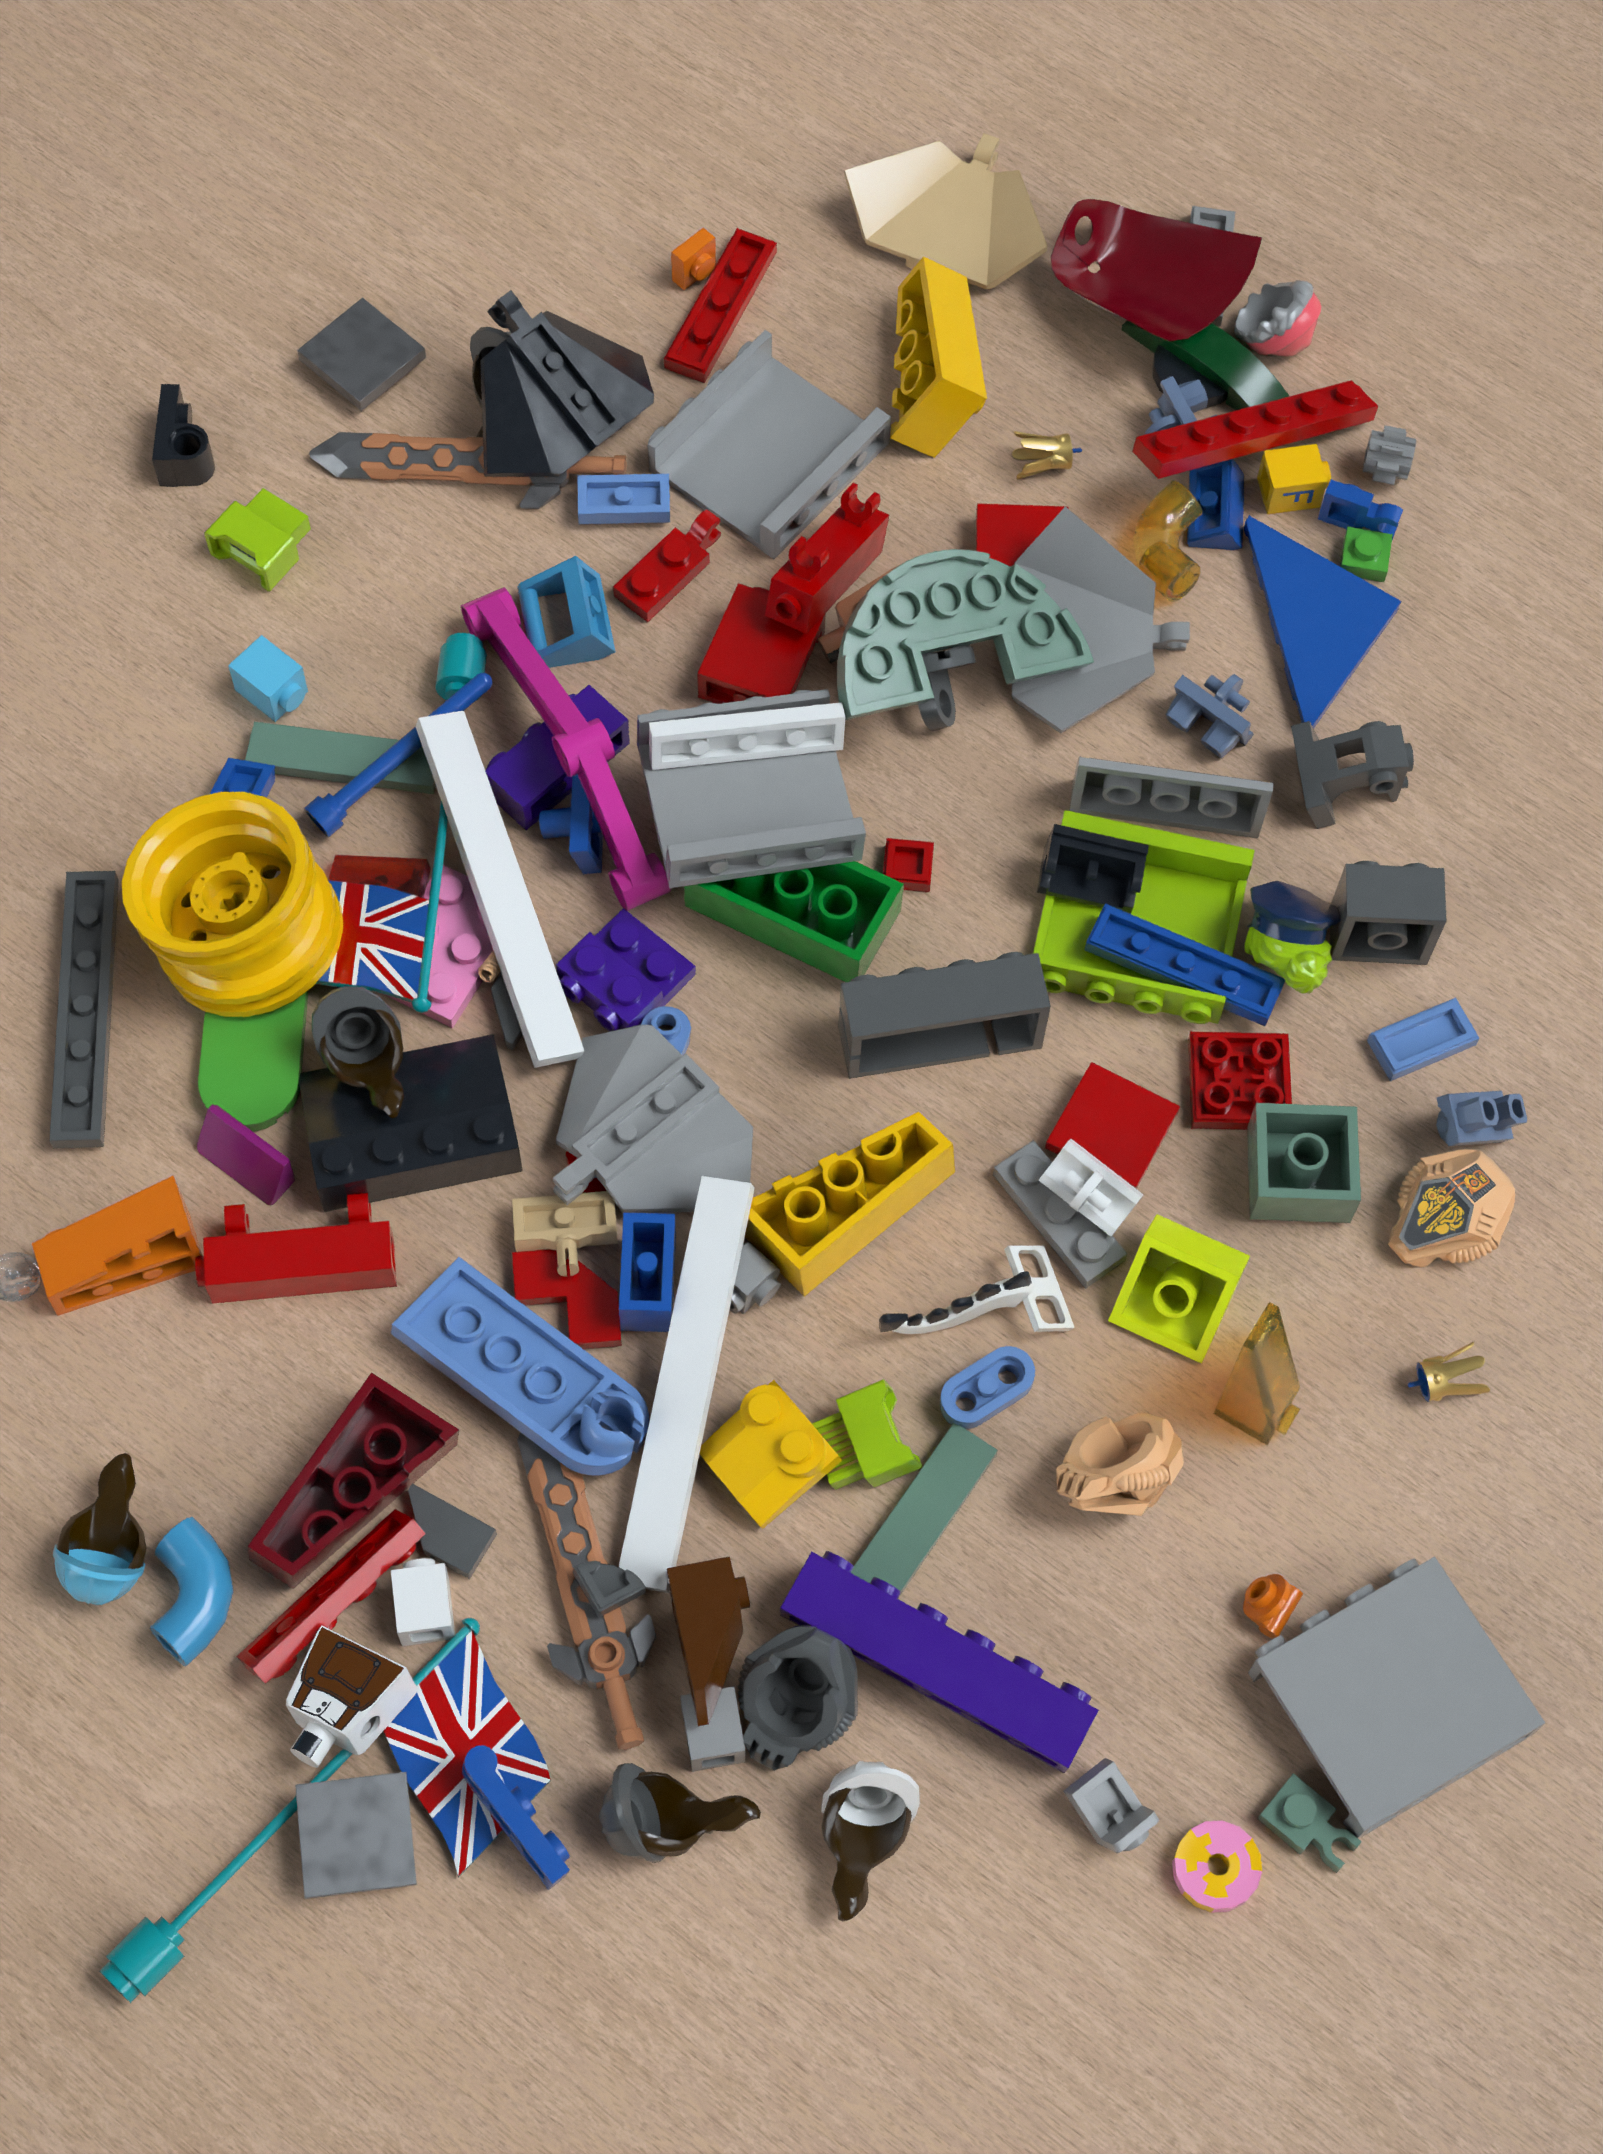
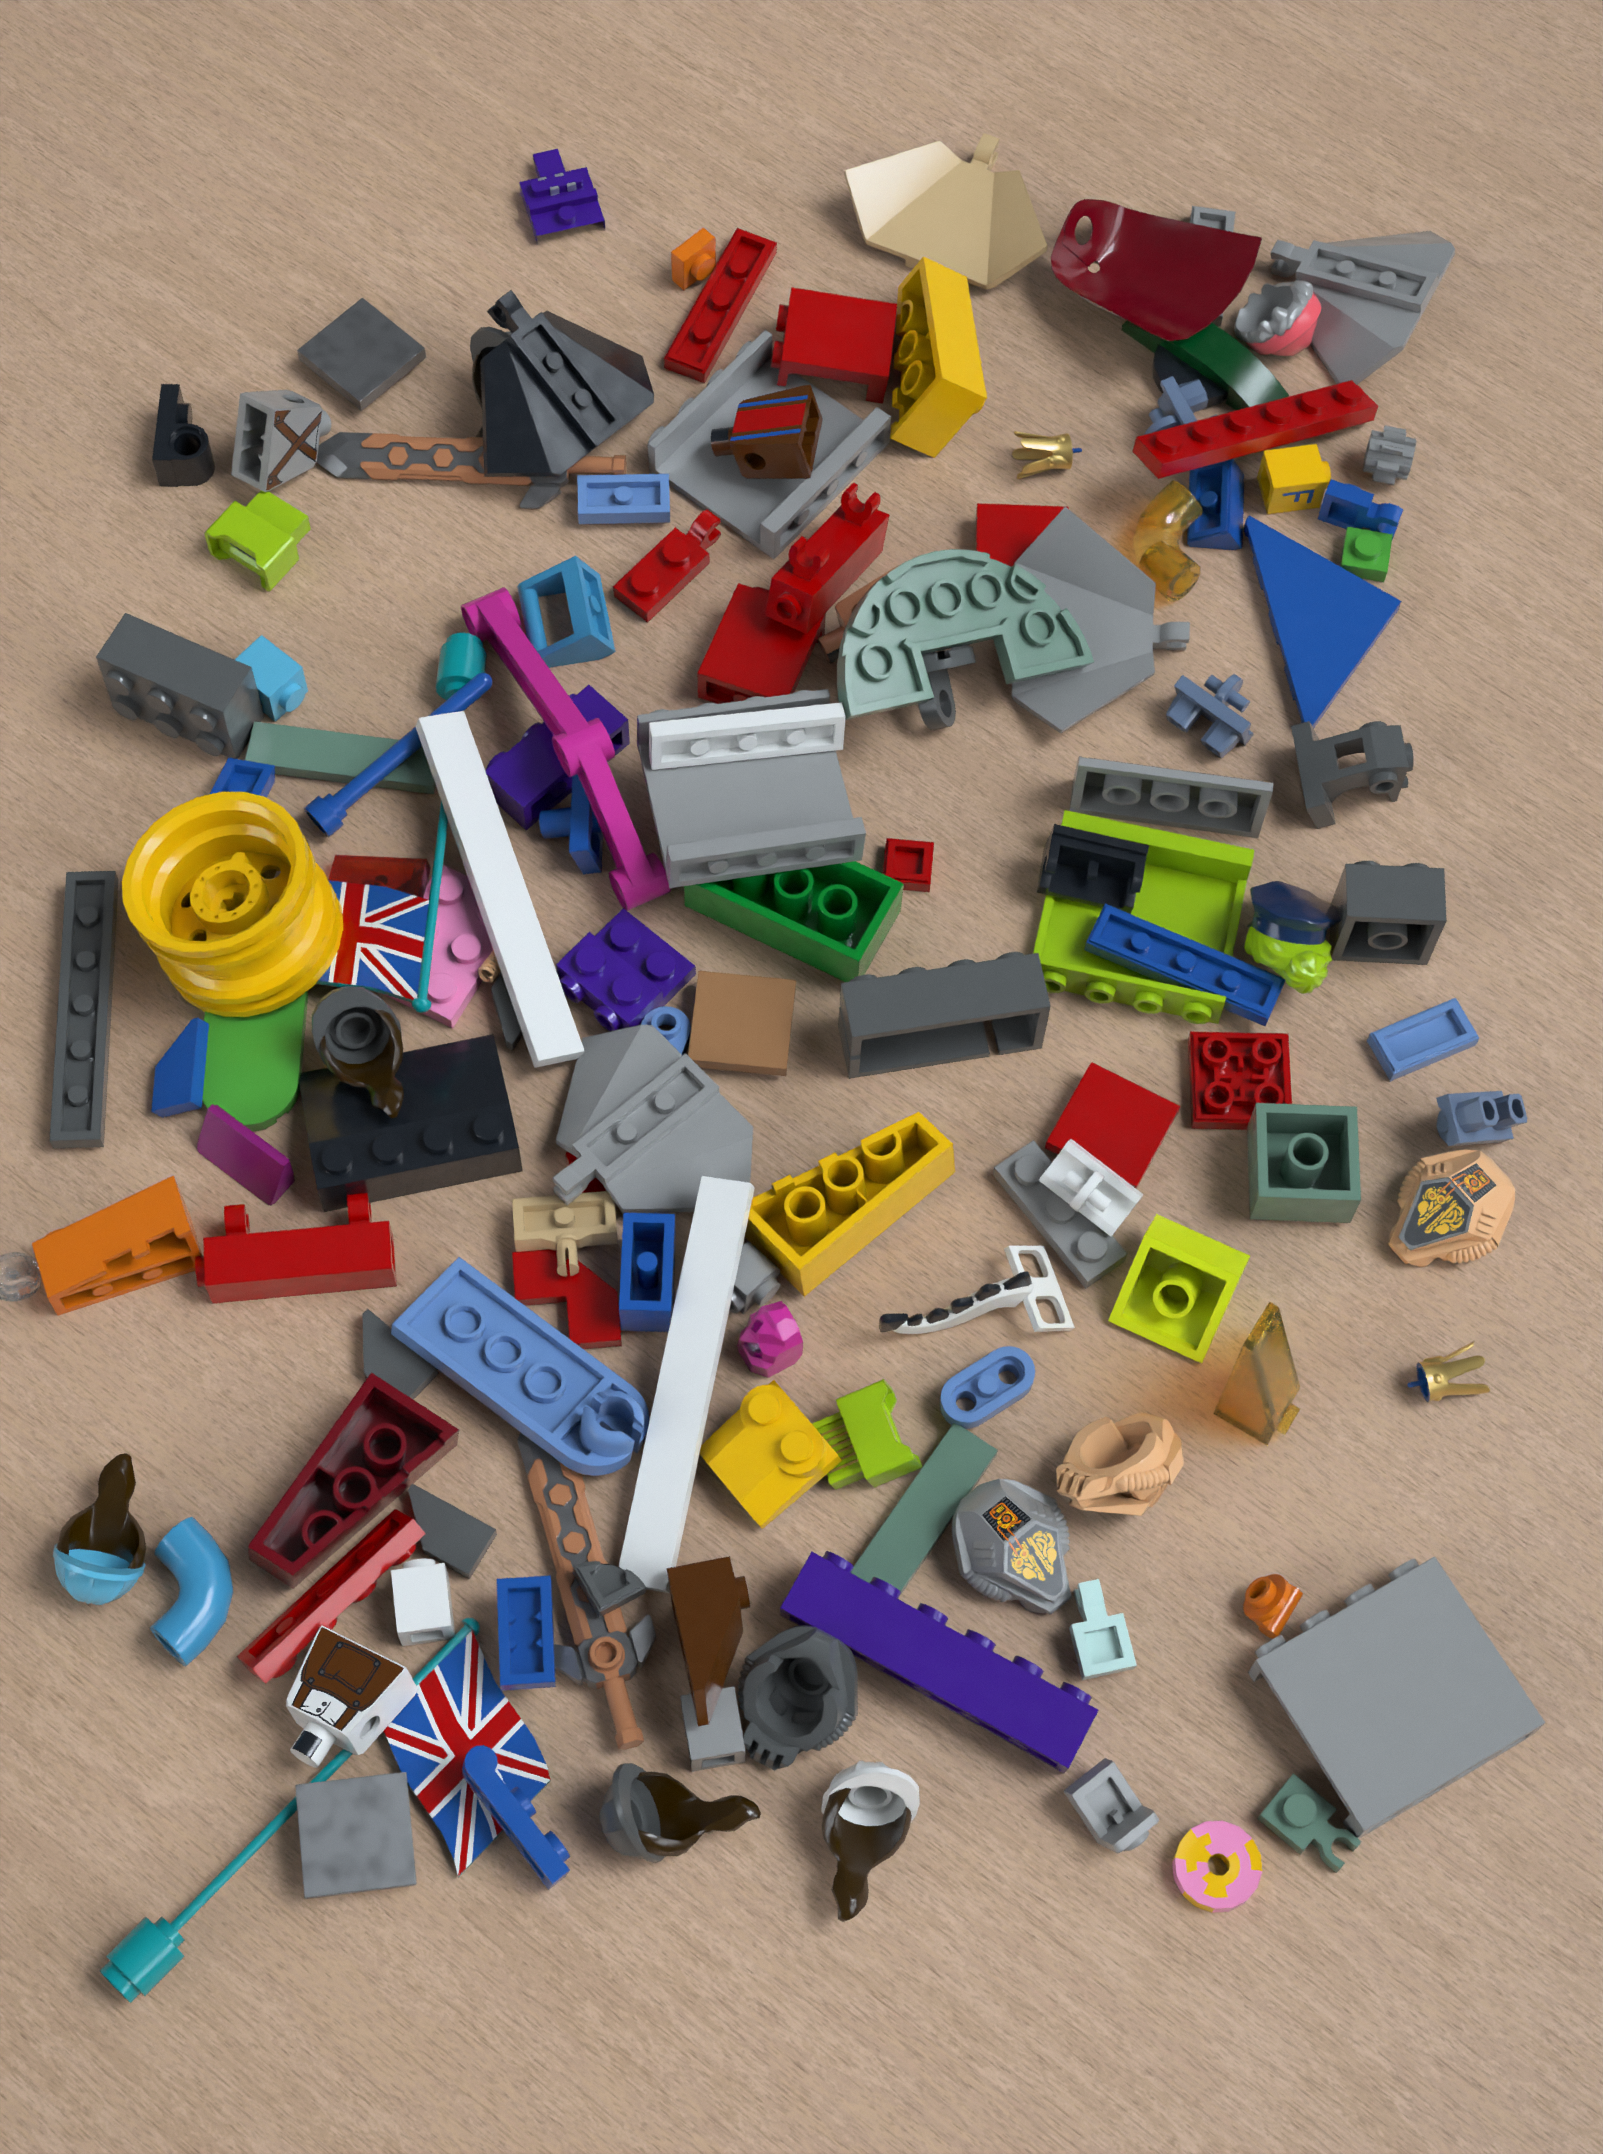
none -> dark grey brick [96,613,264,759]
none -> blue tile [151,1017,209,1118]
none -> light grey torso [231,390,331,492]
none -> dark grey tile [362,1309,439,1400]
none -> blue tile [497,1575,556,1691]
none -> dark purple piece [519,149,605,245]
none -> medium nougat tile [688,971,796,1076]
none -> reddish brown torso [711,385,823,479]
none -> dark pink rock [737,1301,803,1378]
none -> red panel [771,287,897,404]
none -> light grey helmet [952,1479,1072,1614]
none -> light aqua plate [1069,1579,1137,1680]
none -> light grey panel [1271,231,1455,385]

